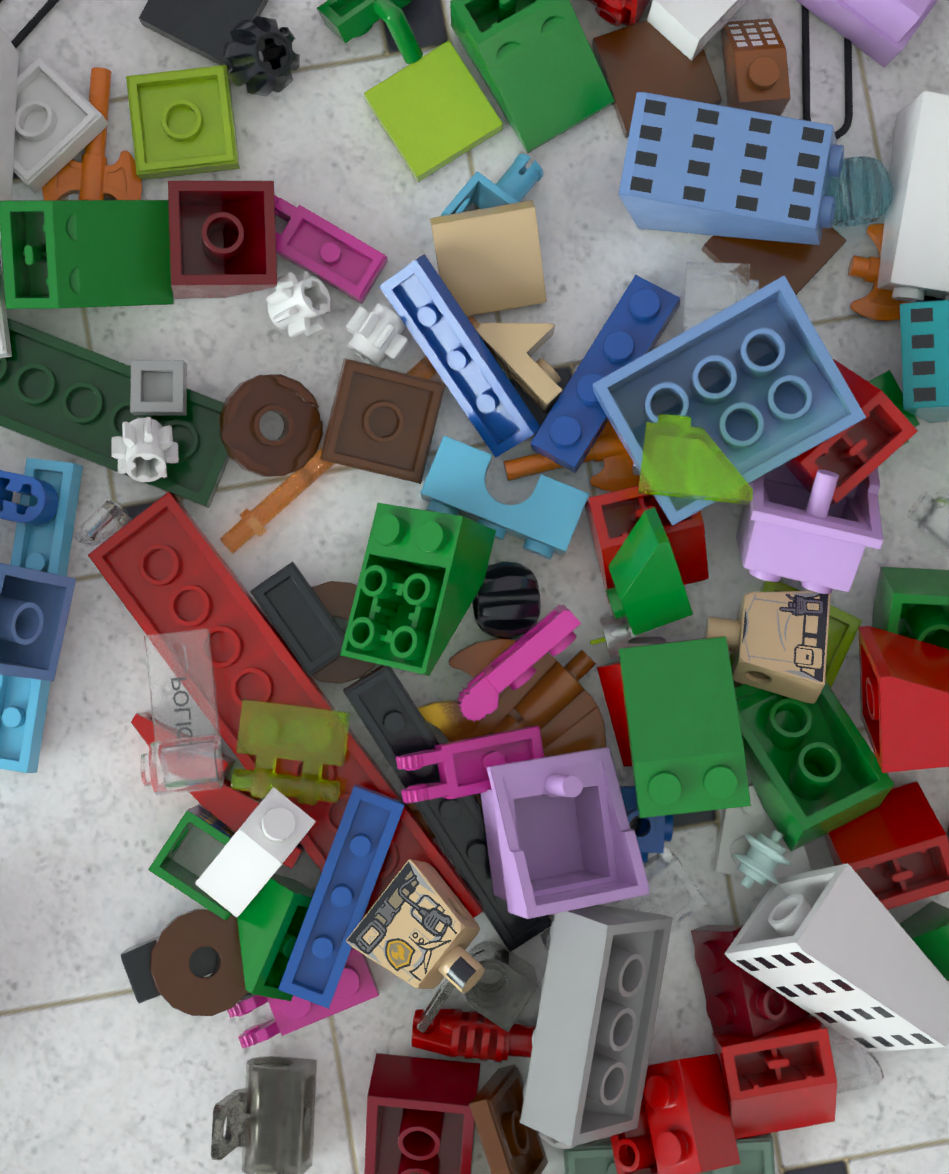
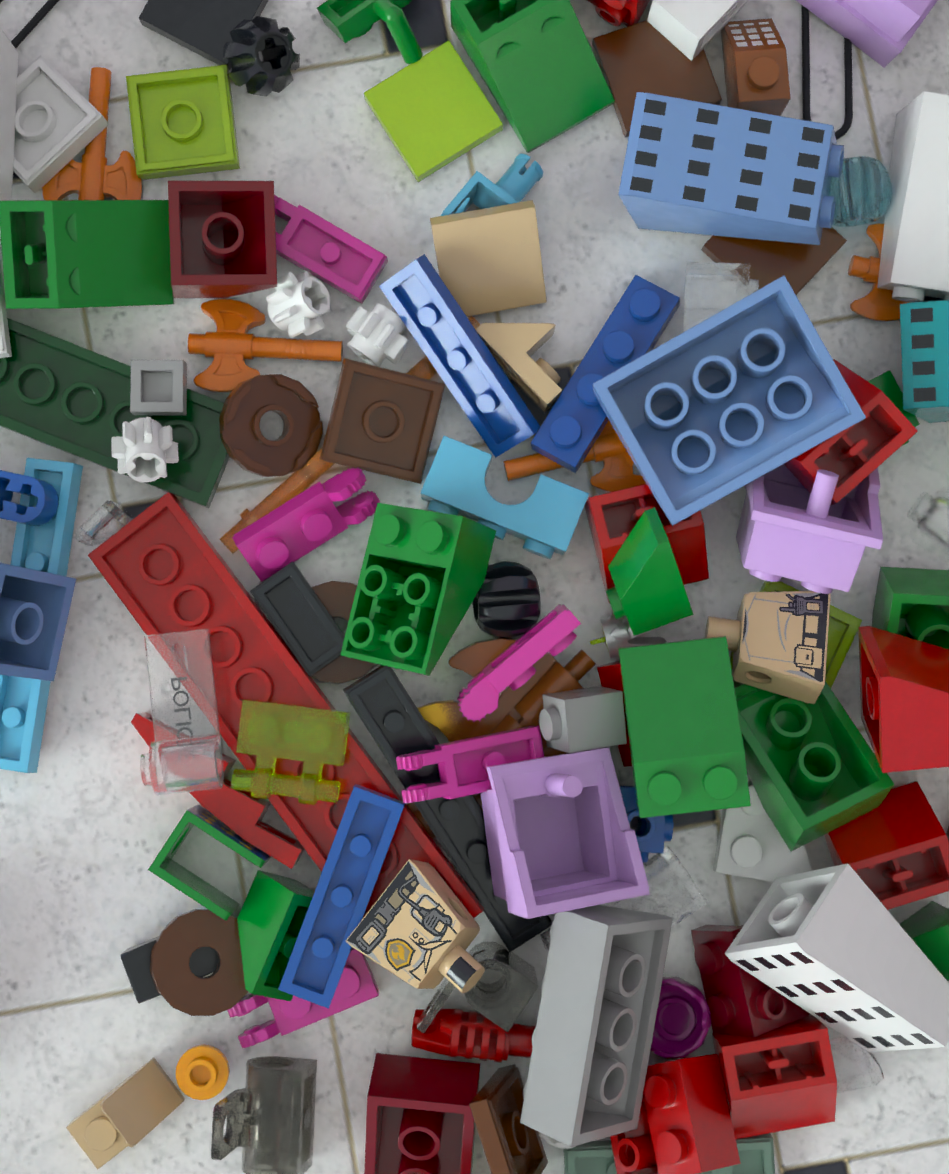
white slope [195,787,316,918] -> none
clear neon green slope [638,414,753,505] -> none
light aqua wheel [732,829,792,889] -> none
none -> tan slope [66,1058,185,1170]
none -> light orange plate [176,1044,230,1100]
none -> orange piece [188,299,343,392]
none -> dark pink hinge [232,467,380,582]
none -> light grey brick [539,686,627,753]
none -> magenta hair [650,977,711,1059]

